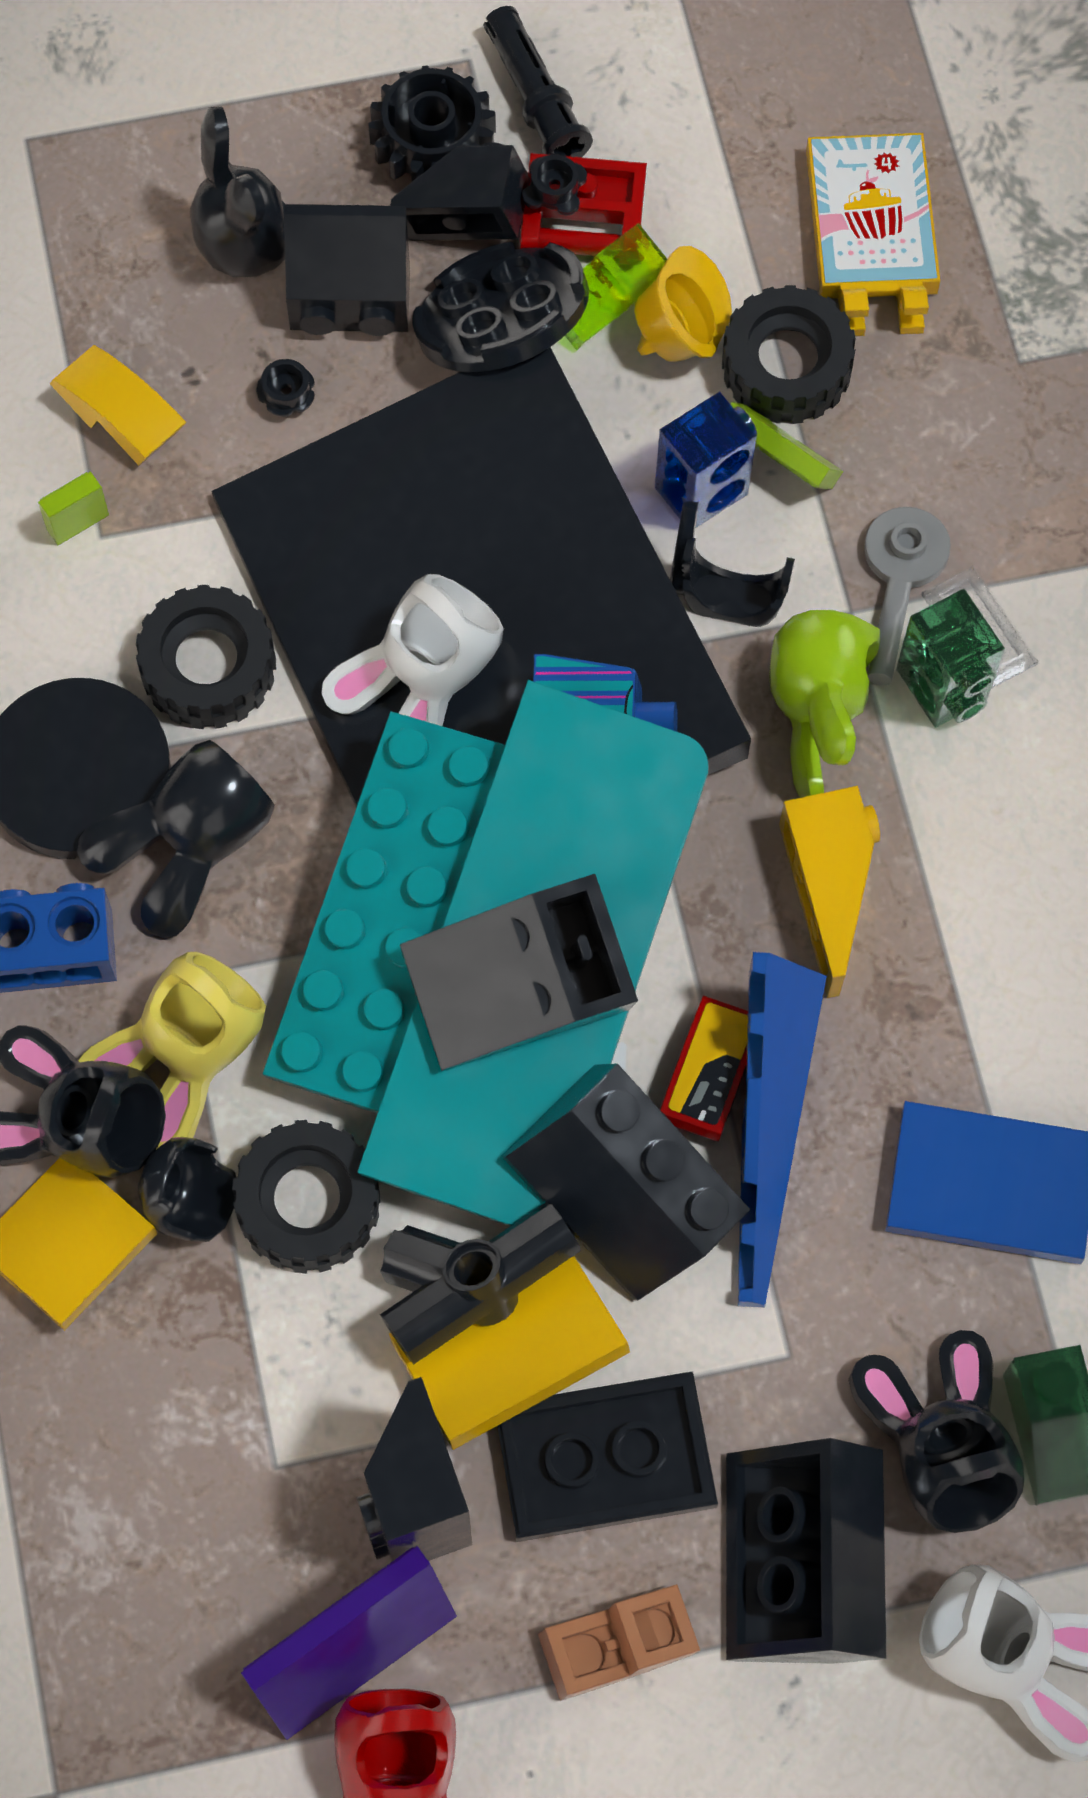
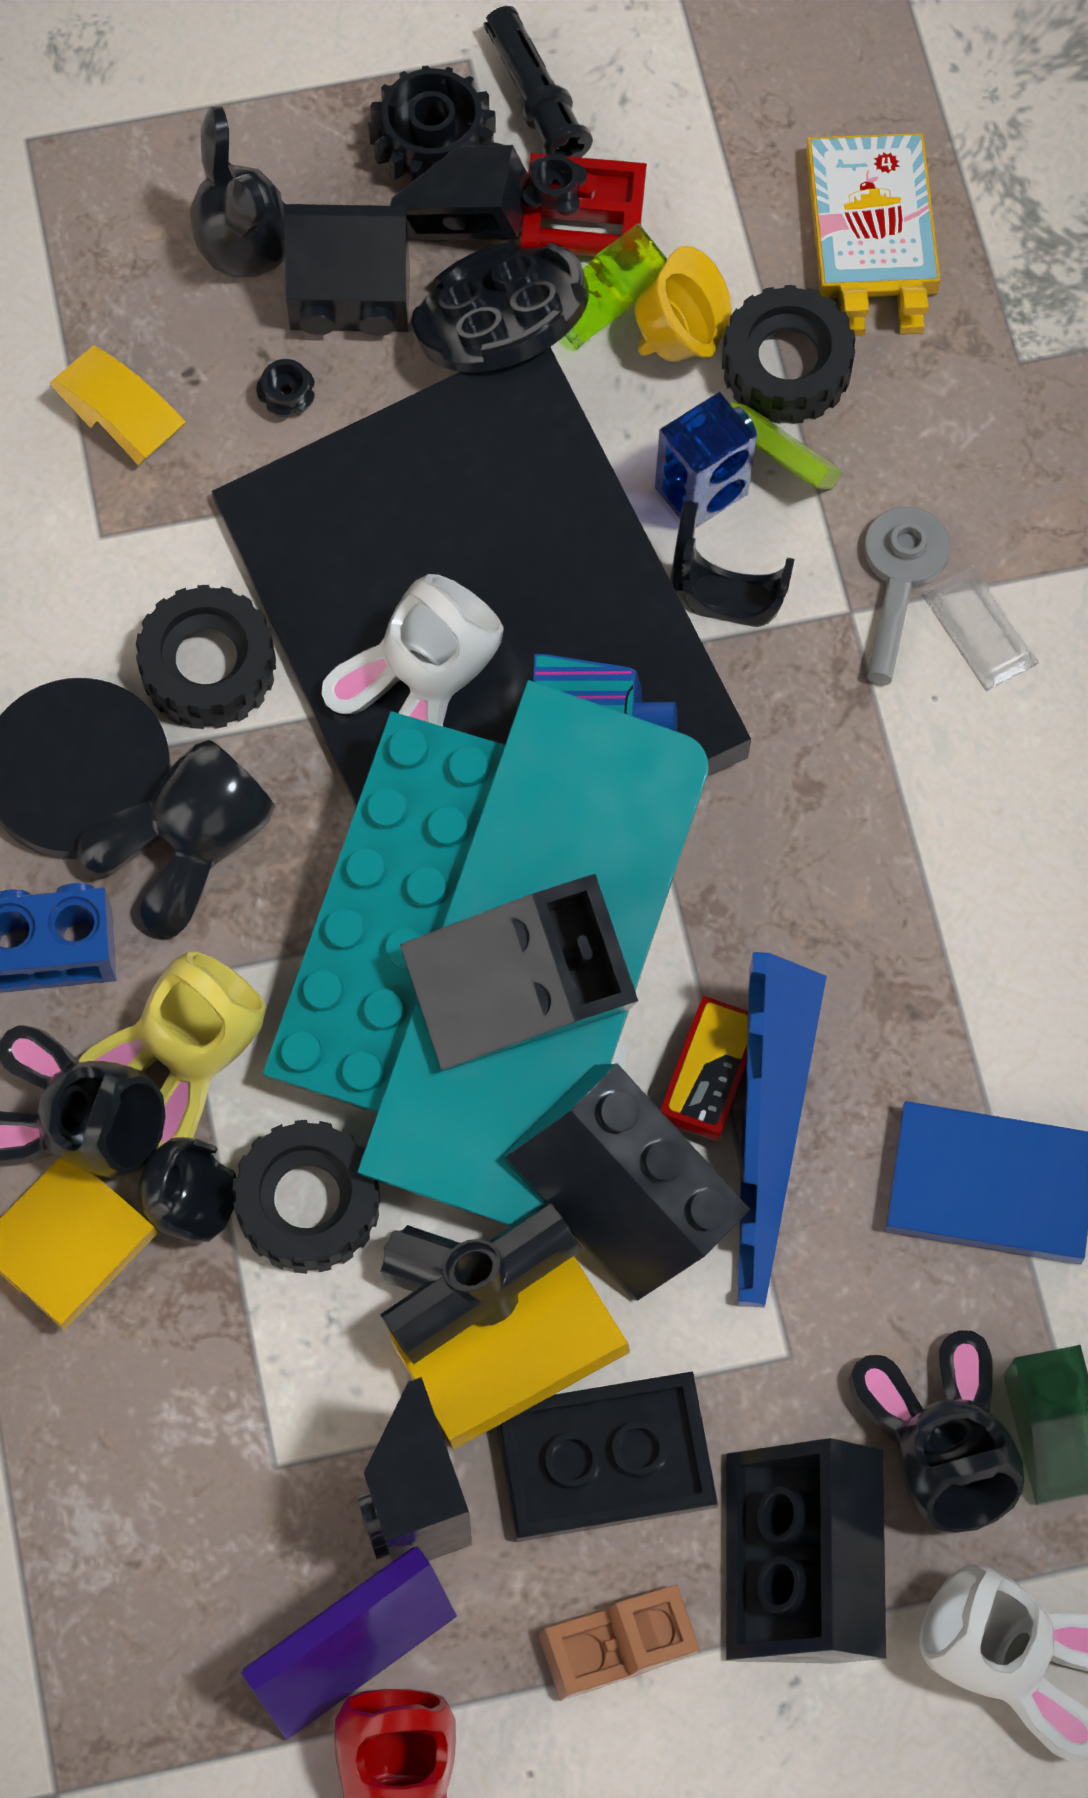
lime tile [38,471,109,546] -> none
lime piece [769,610,880,798] -> none
yellow slope [779,786,880,998] -> none
clear green brick [896,588,1005,728] -> none

